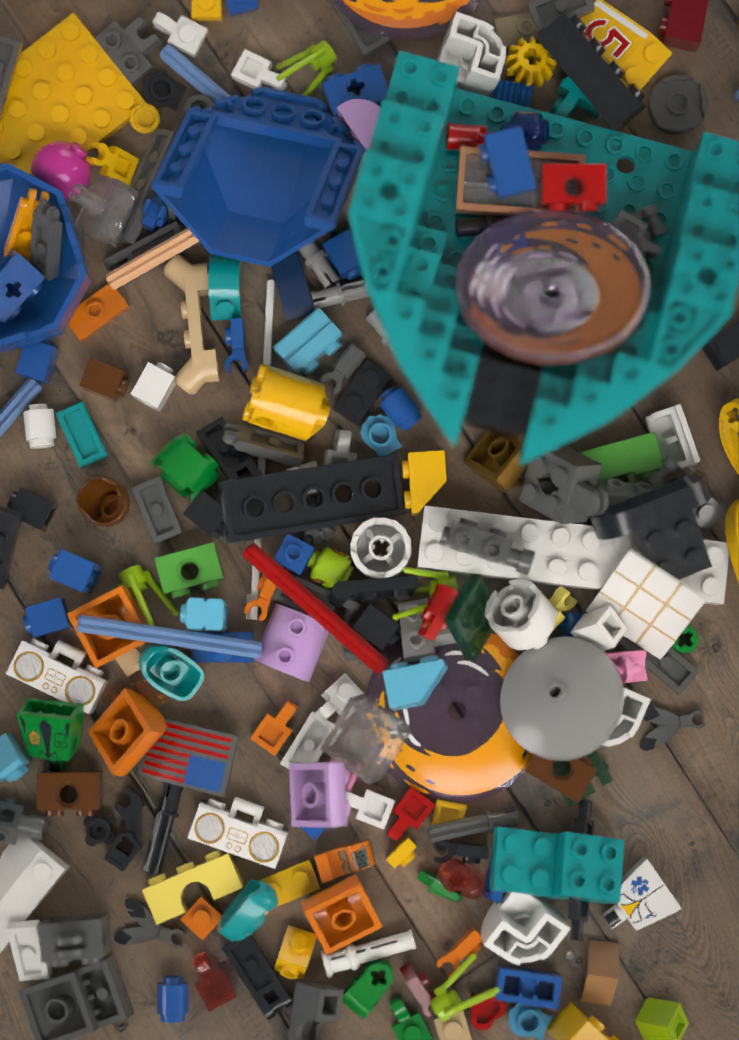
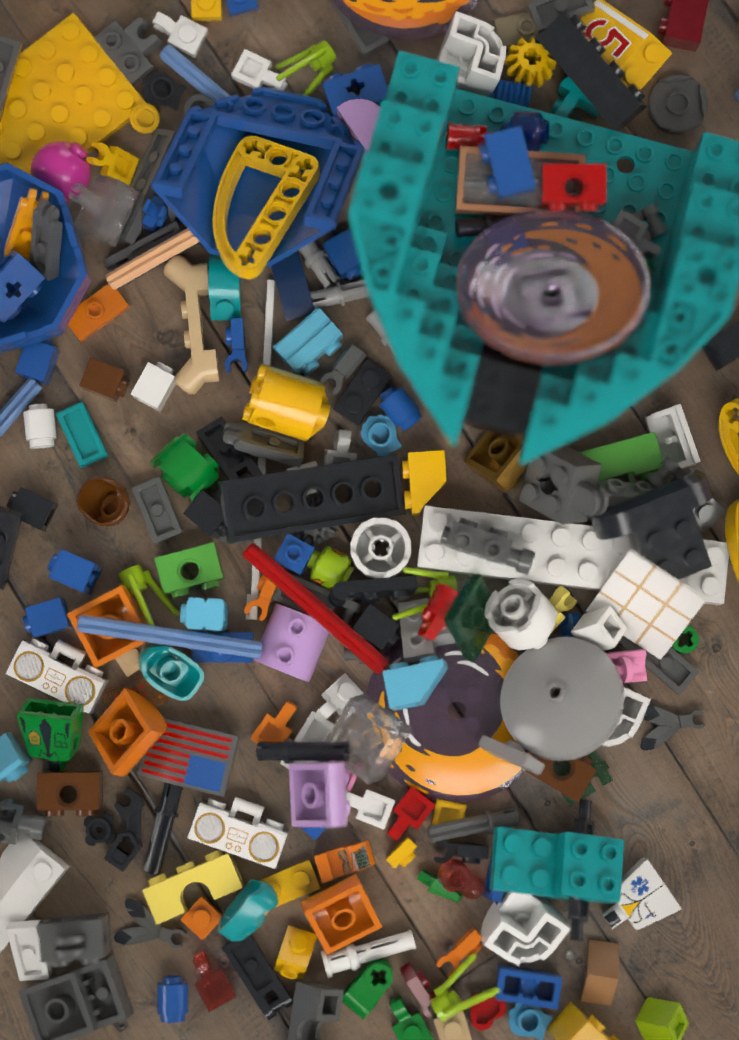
none -> yellow beam [213,136,320,279]
none -> black pin [256,739,351,764]
none -> light grey plate [478,735,545,775]

